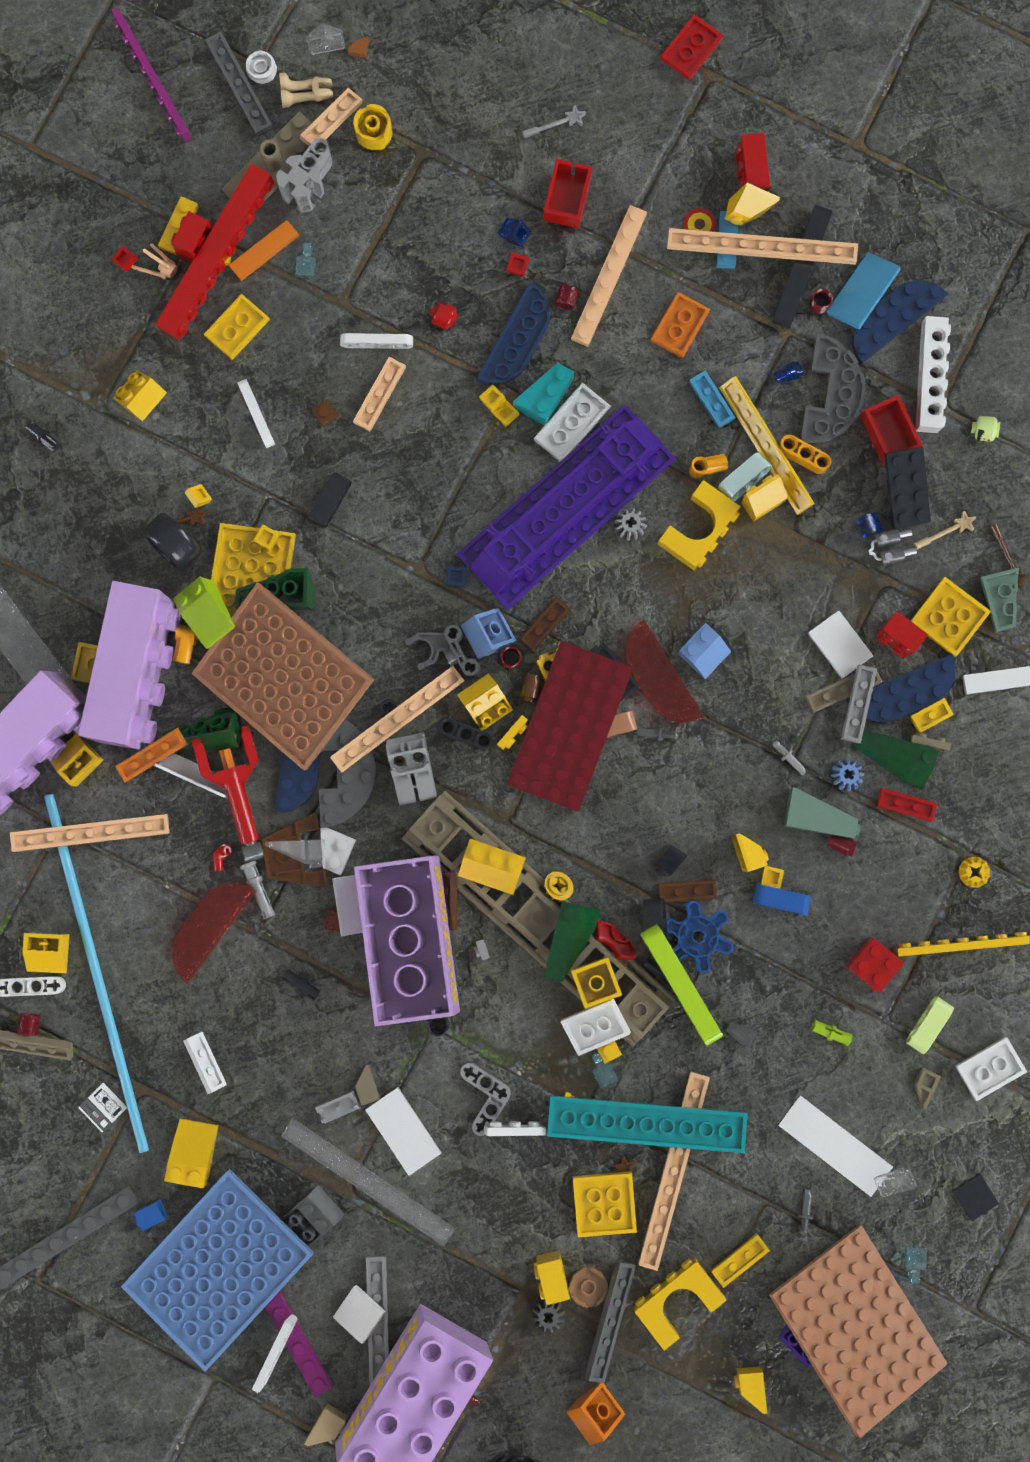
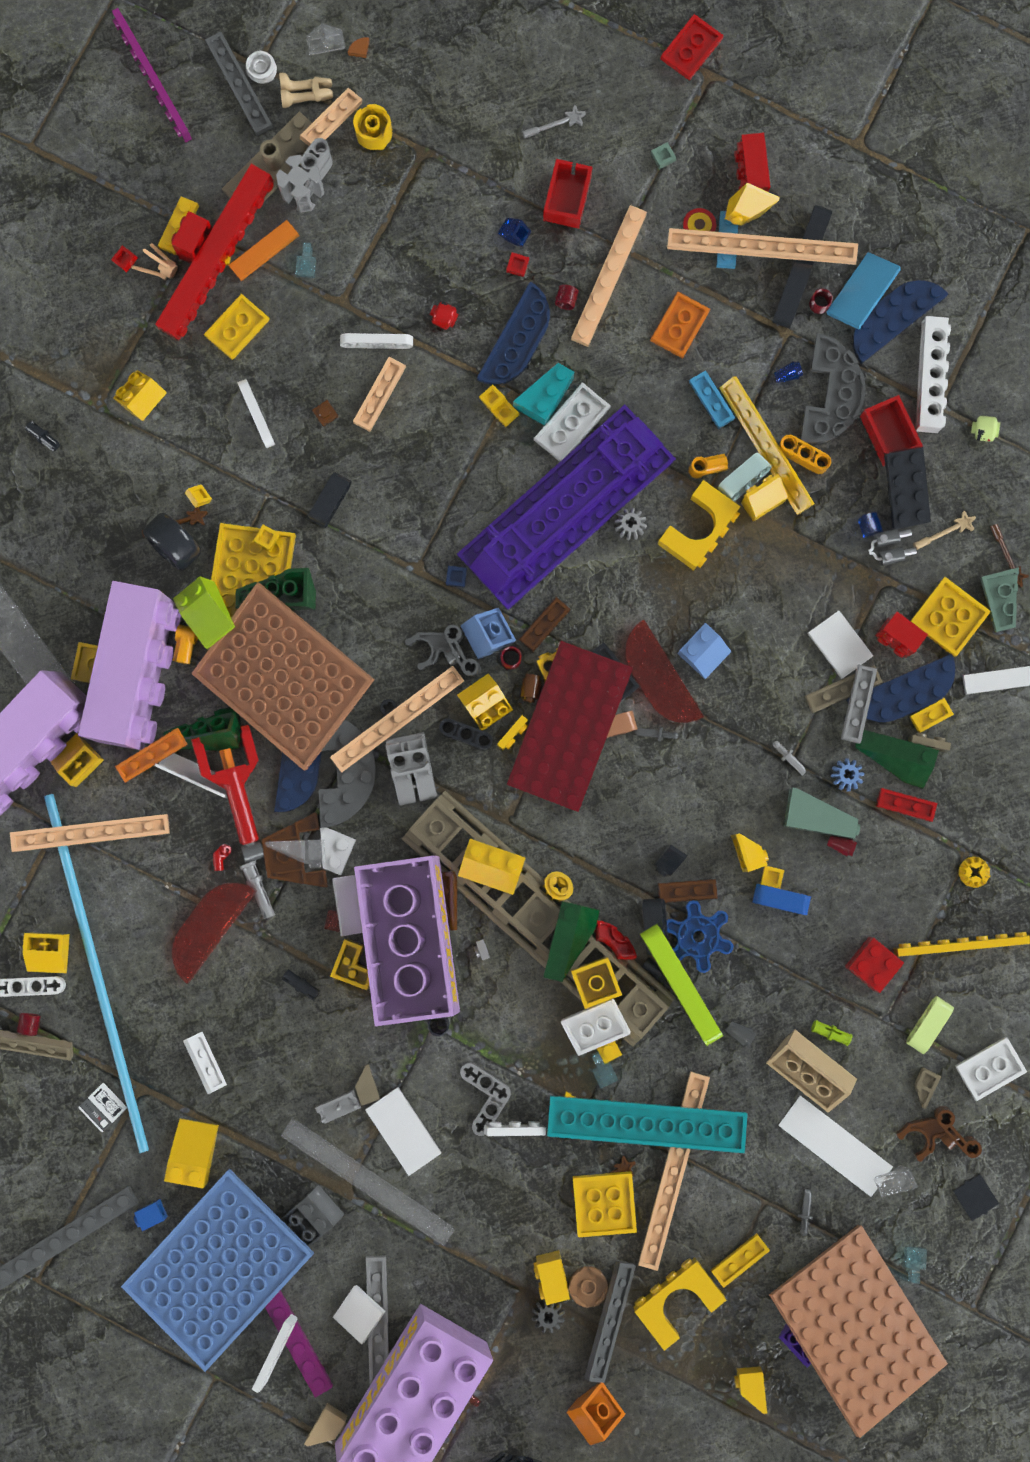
none -> yellow brick [330,939,370,990]
none -> sand green plate [651,142,676,169]
none -> tan slope [766,1030,857,1112]
none -> reddish brown piece [896,1106,982,1162]

